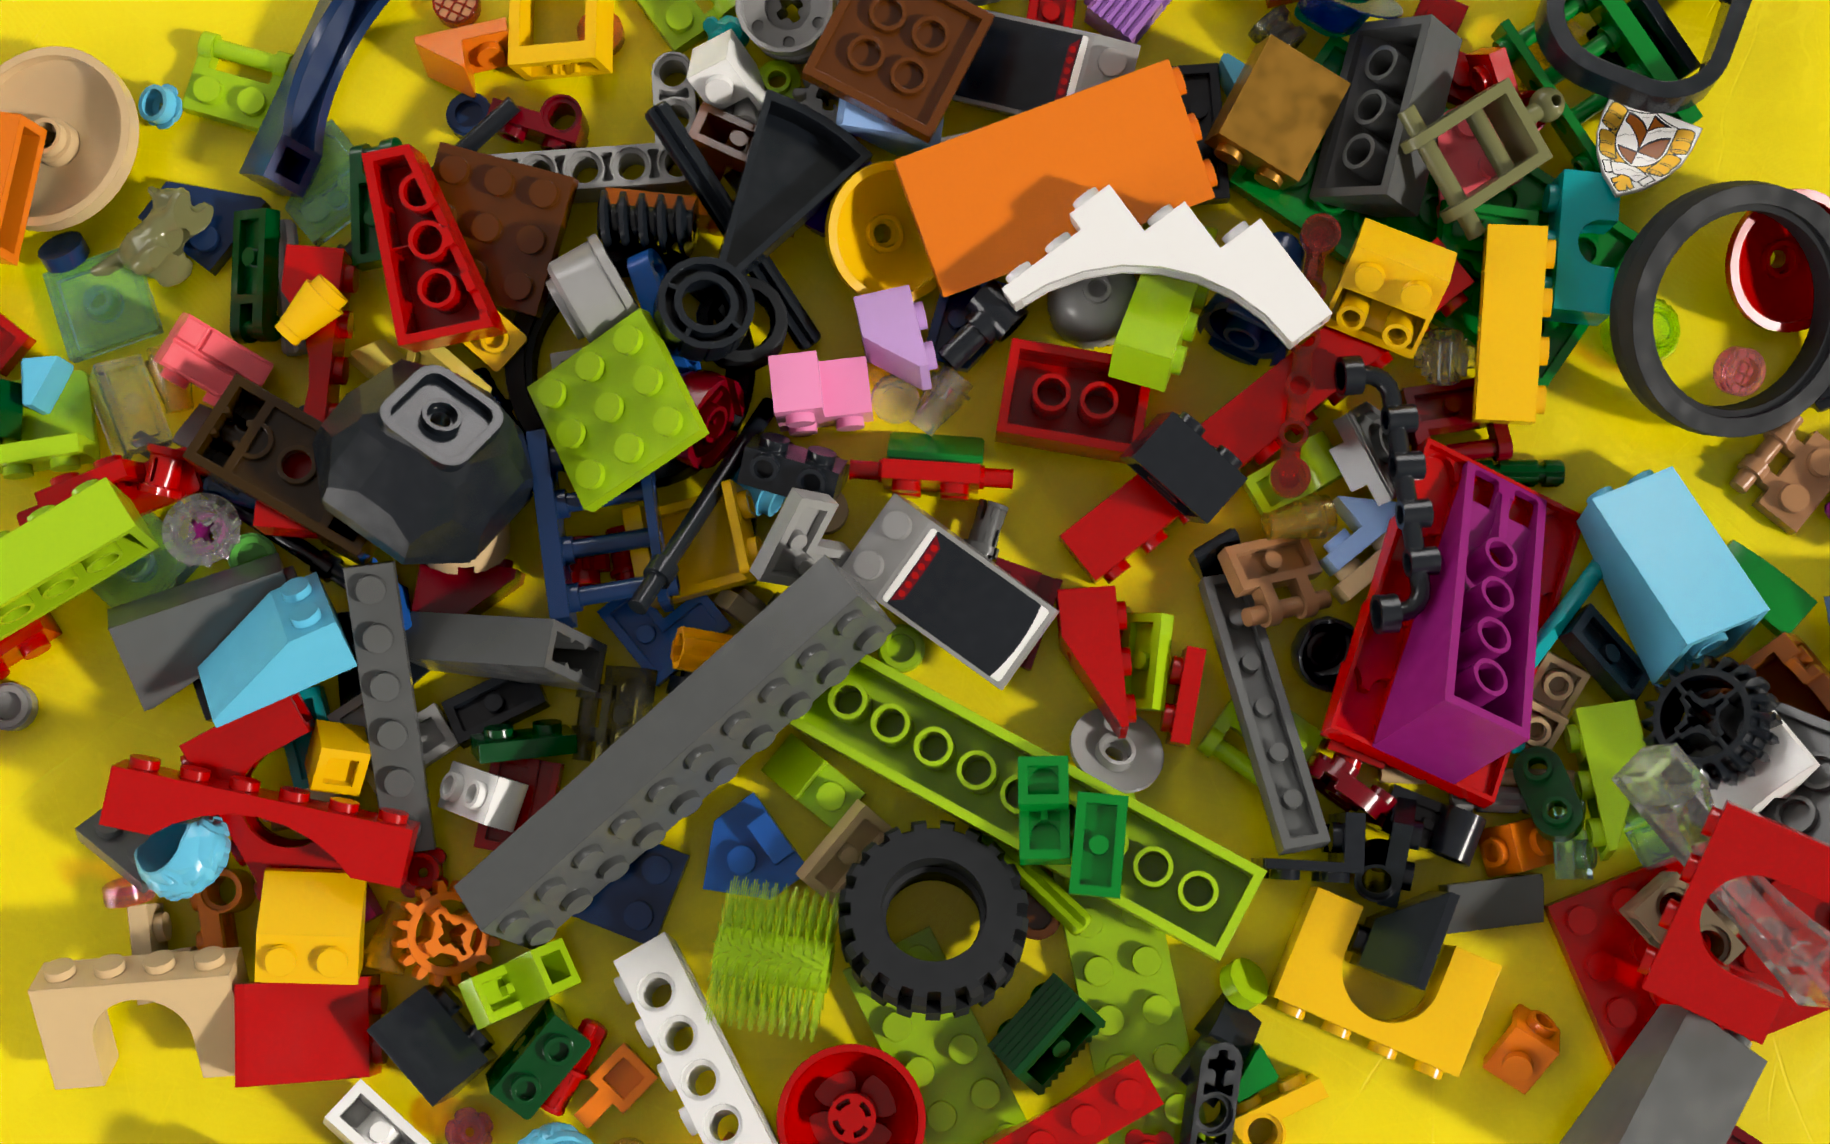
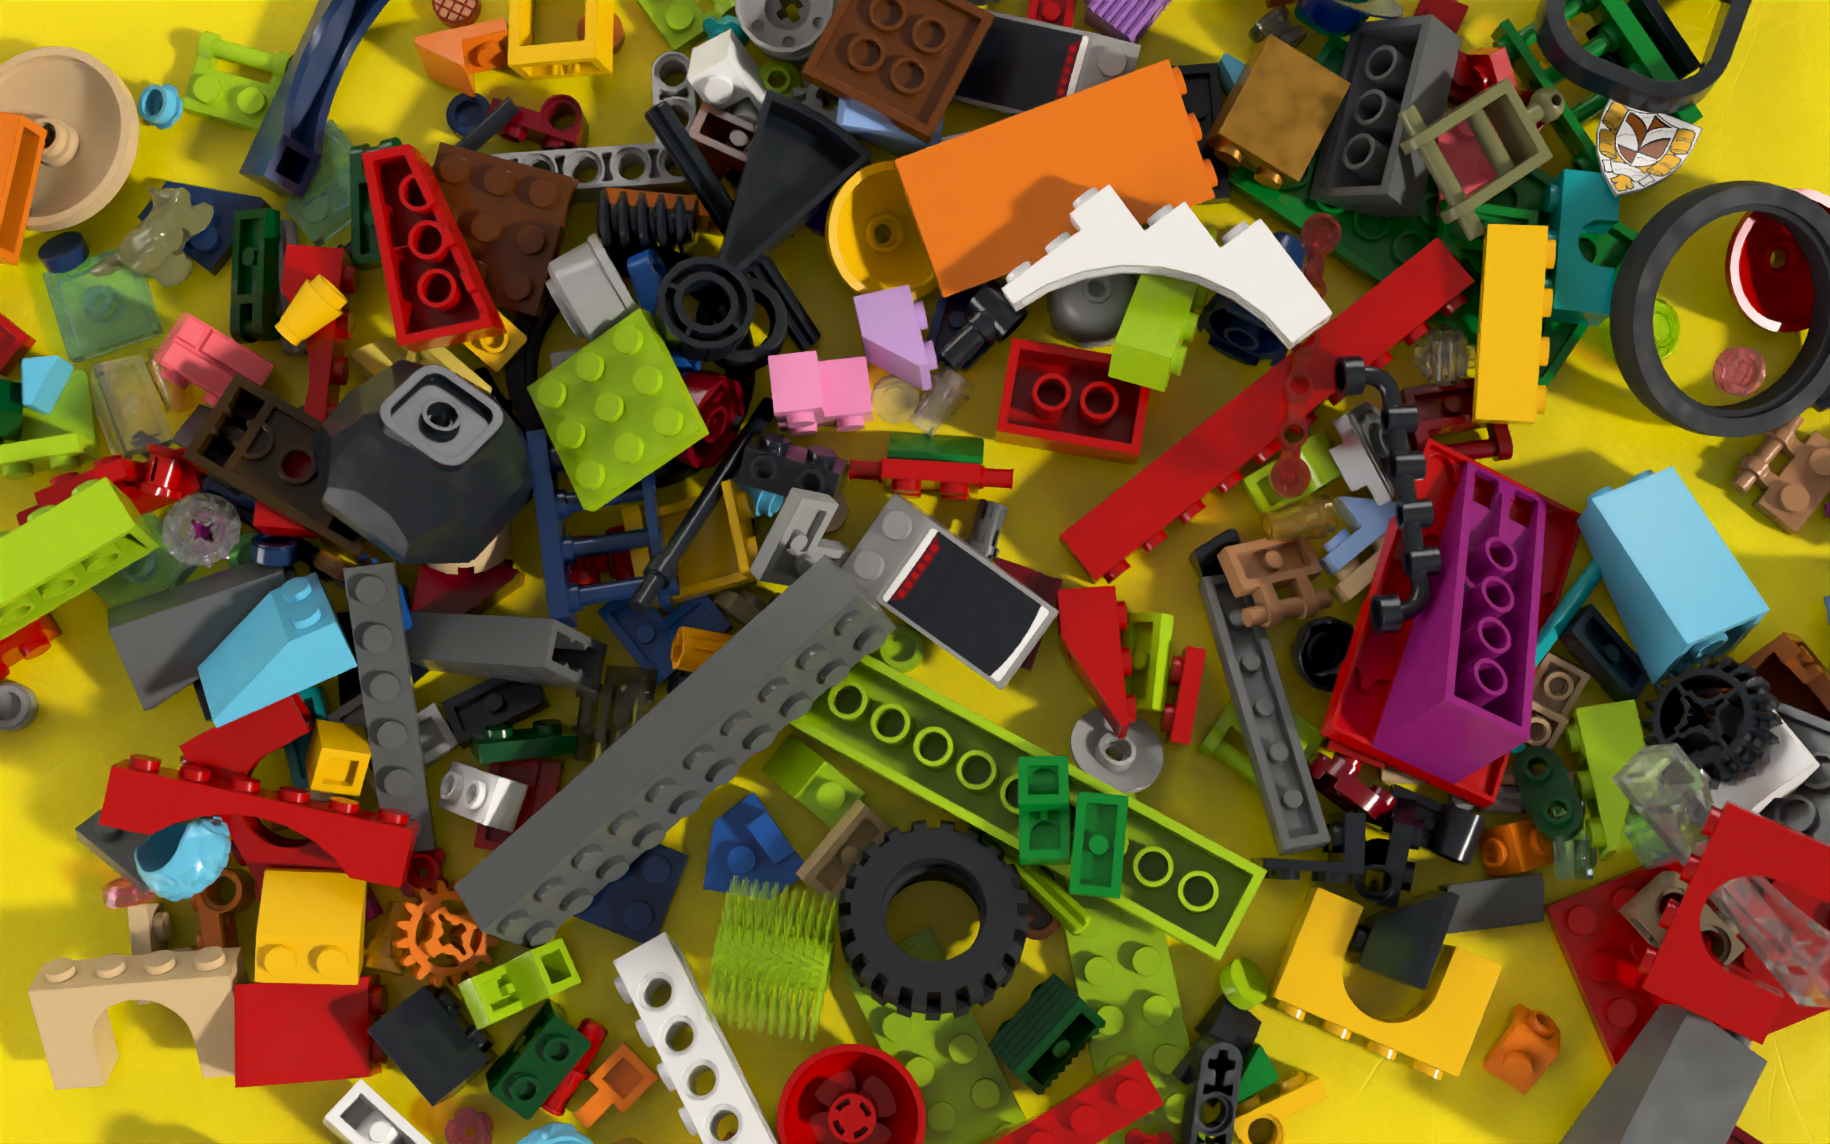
black brick [1119,411,1248,524] -> none
yellow slope [1324,217,1457,359] -> none
dark green axle [1475,460,1565,487] -> none
green slope [1727,540,1818,637] -> none
none -> dark blue tile [251,533,301,566]
none -> clear orange tile [313,548,358,582]

